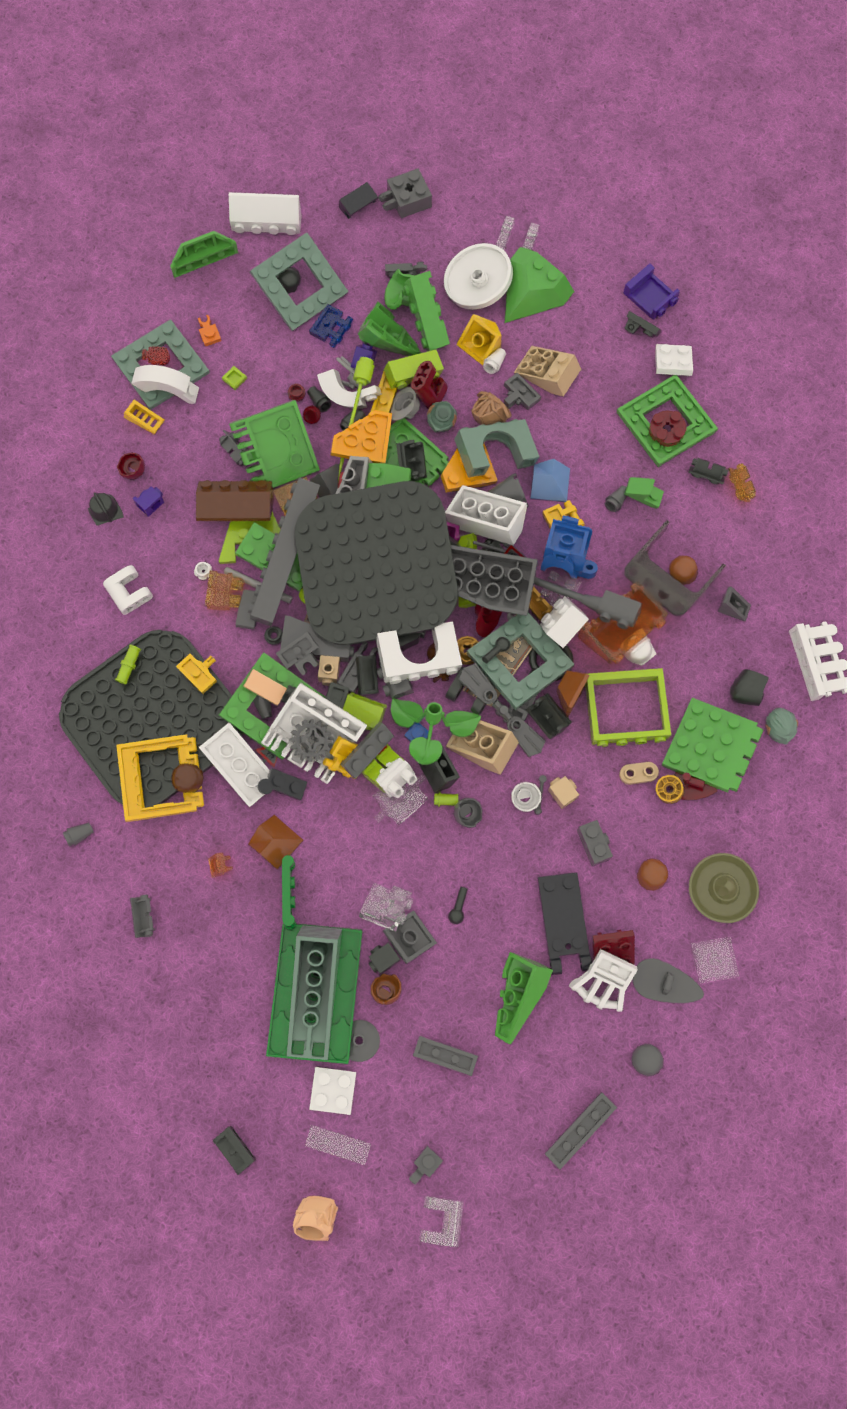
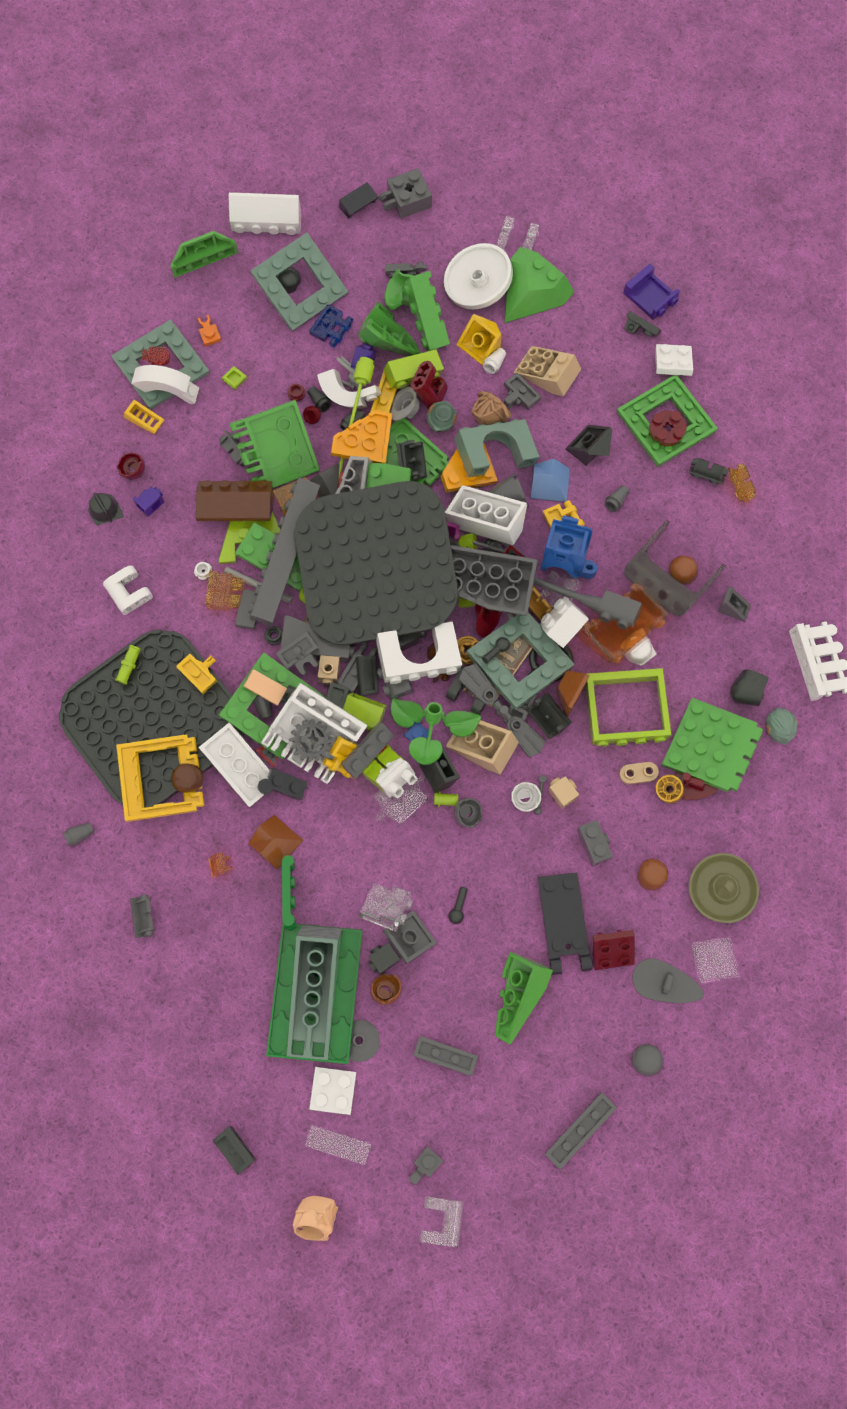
white plate [569,949,638,1012] -> none
bright green slope [624,477,664,509] -> none
none -> pearl dark grey slope [565,425,612,466]

